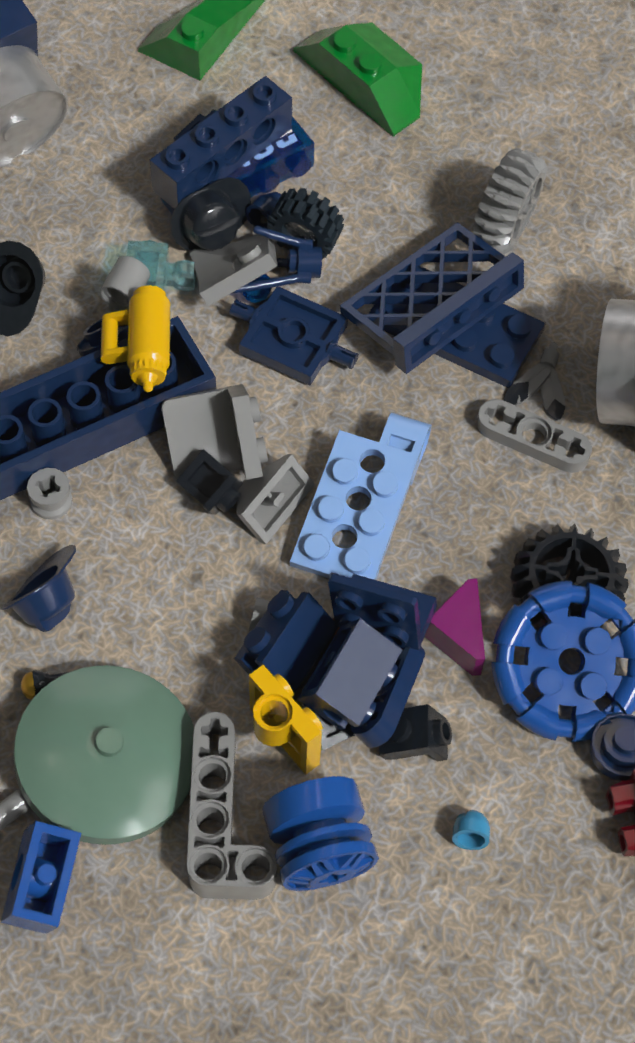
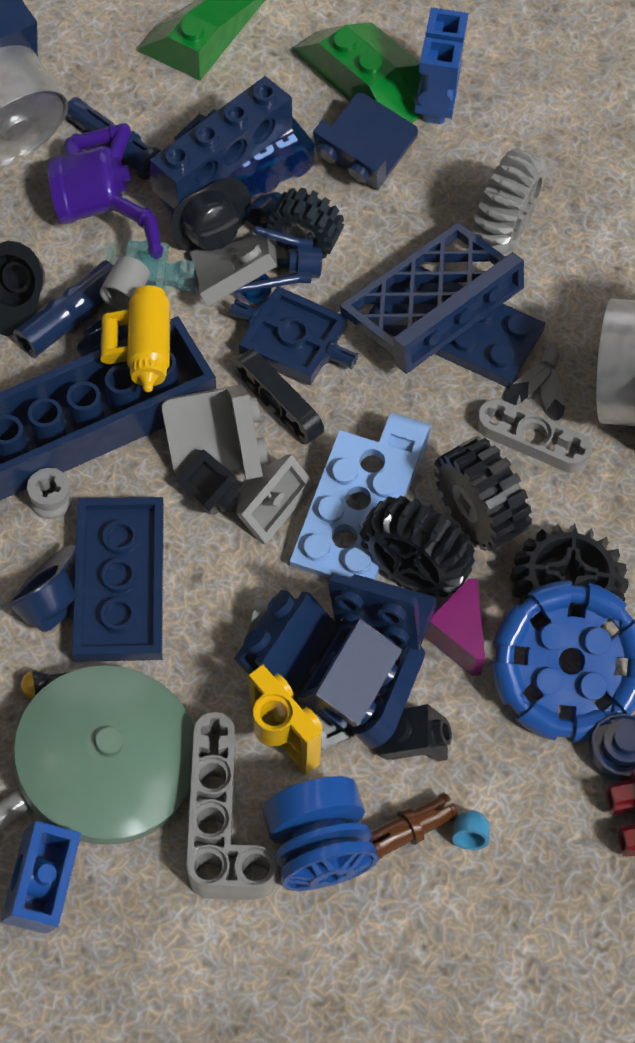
none -> dark blue axle [13,260,114,358]
none -> dark purple piece [48,123,163,259]
none -> dark blue pin [65,97,162,180]
none -> dark blue plate [72,497,164,662]
none -> black beam [232,348,324,445]
none -> dark blue bracket [313,93,418,191]
none -> black gear [359,495,475,598]
none -> reddish brown pin [370,792,458,860]
none -> blue hips [415,7,469,124]
none -> black wheel [434,436,532,551]

